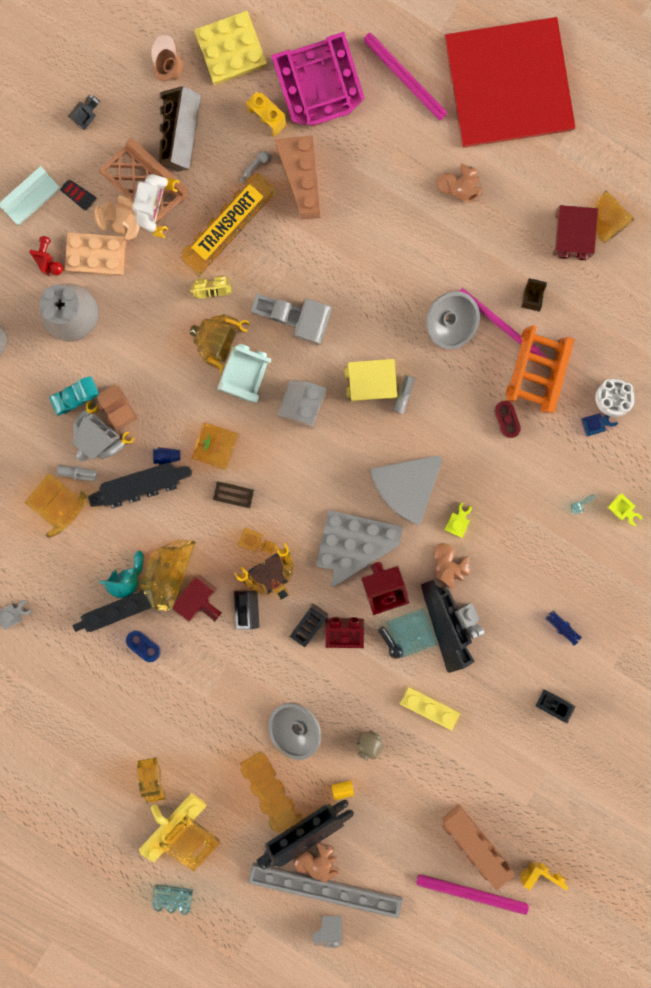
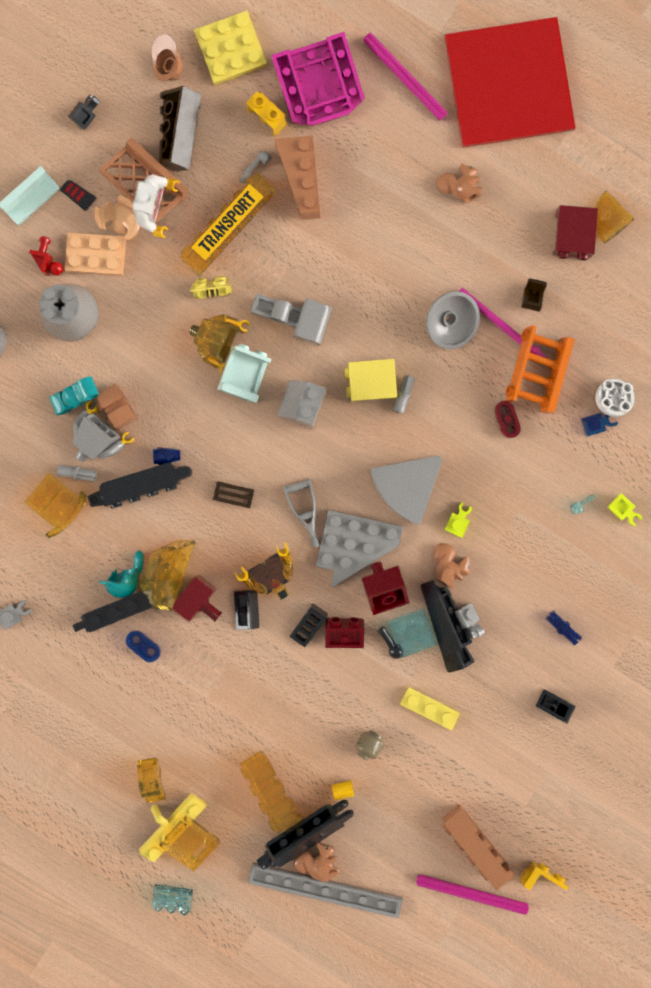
clear yellow slope [191,422,240,471] -> none
clear yellow plate [238,527,276,555] -> none
light grey dish [268,703,321,760] -> none
light grey brick [313,916,343,948] -> none
none -> light grey piece [283,478,320,548]

